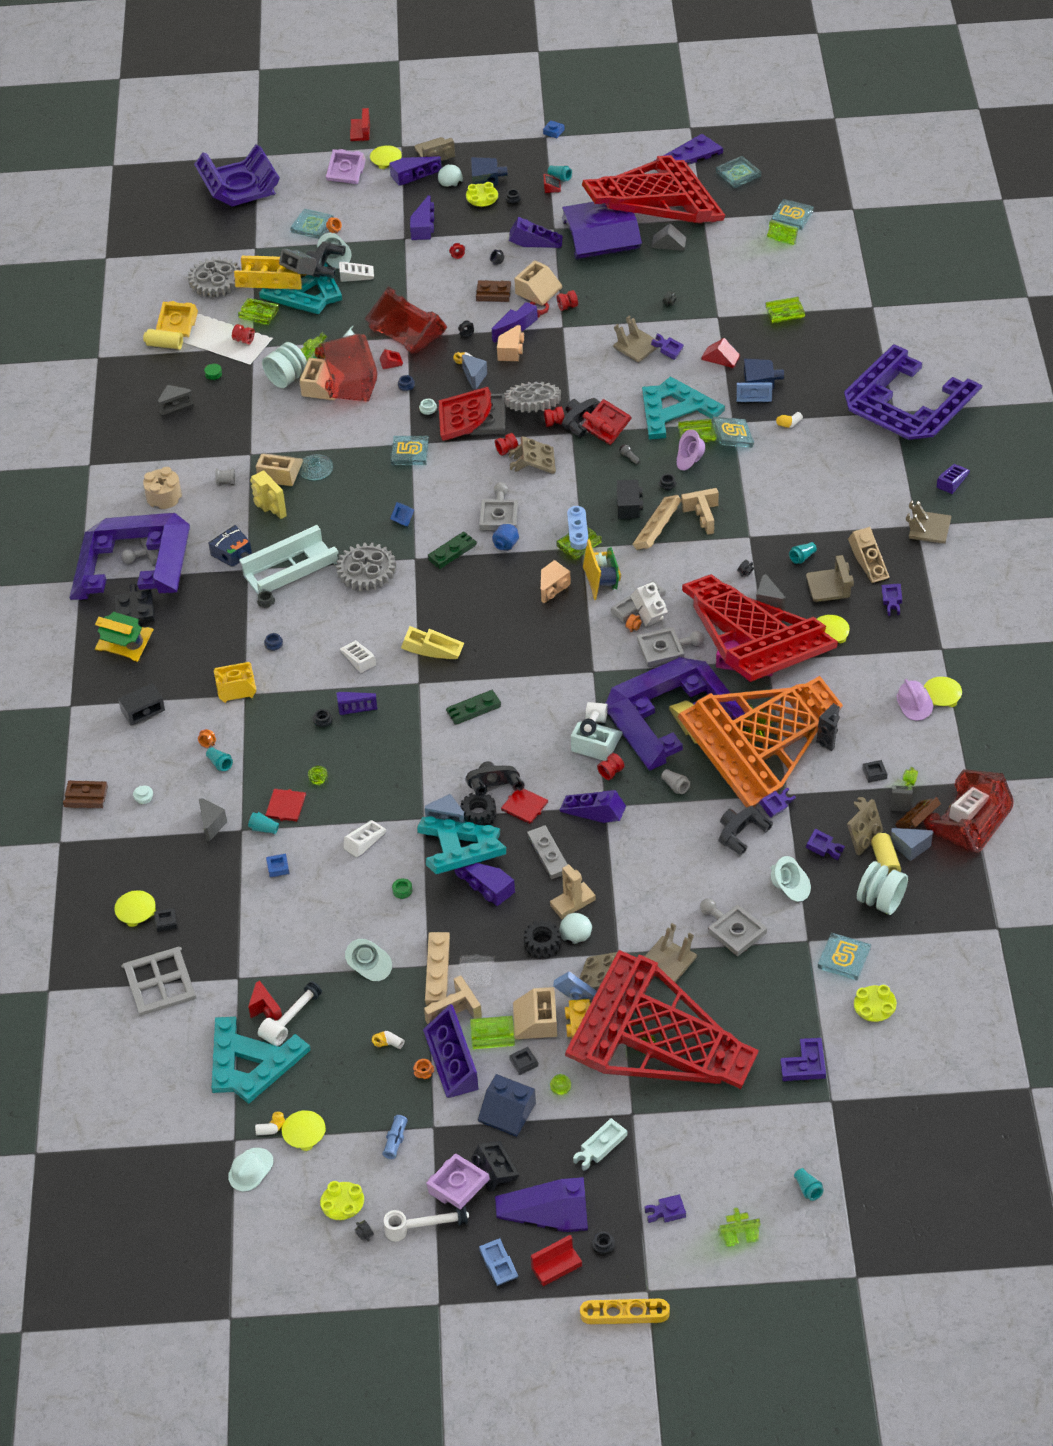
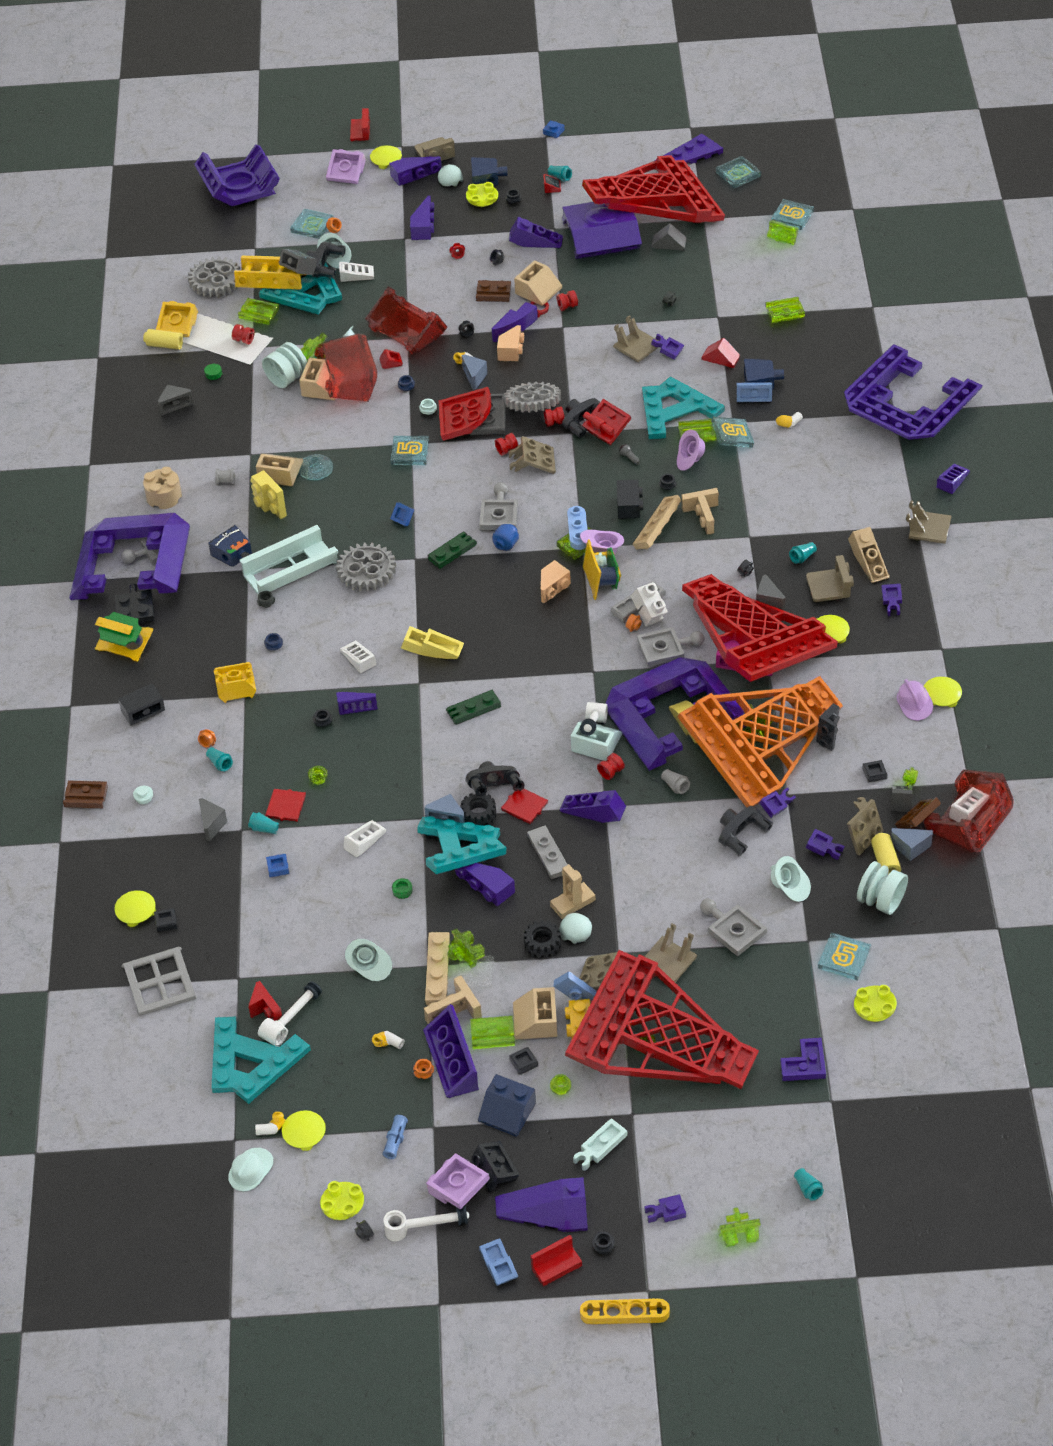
none -> clear neon green hips [447,929,485,969]
none -> lavender piece [580,530,624,555]

